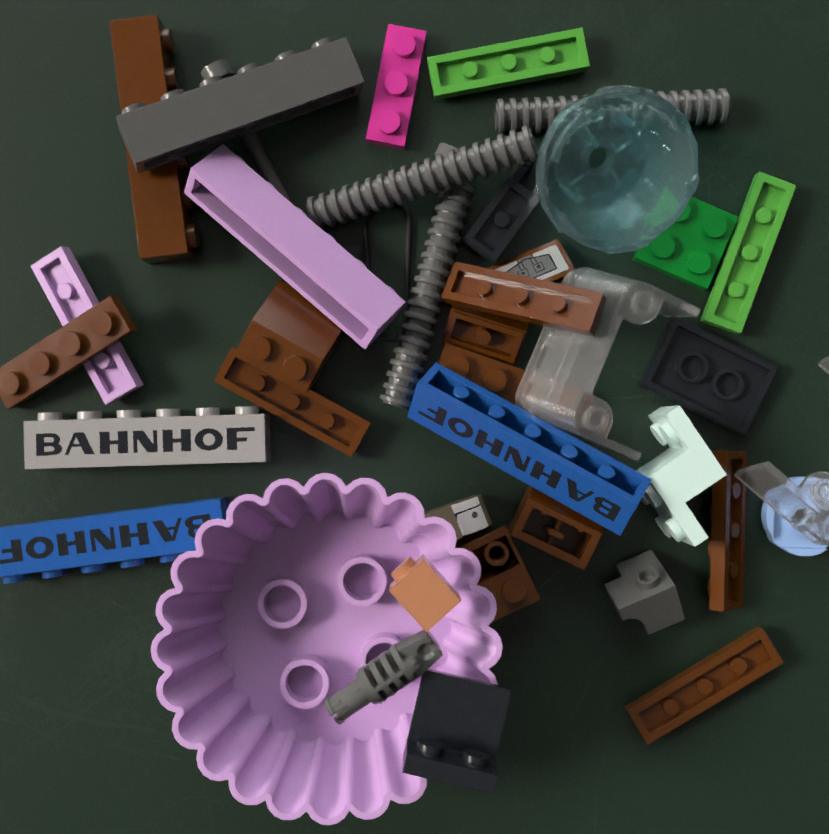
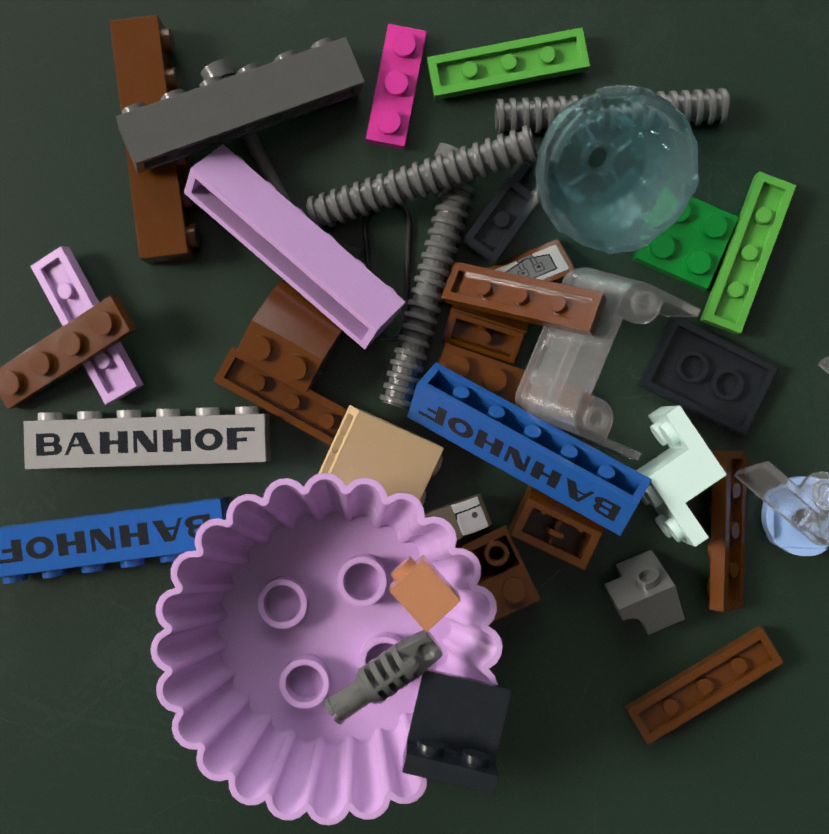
none -> tan brick [318,405,444,506]

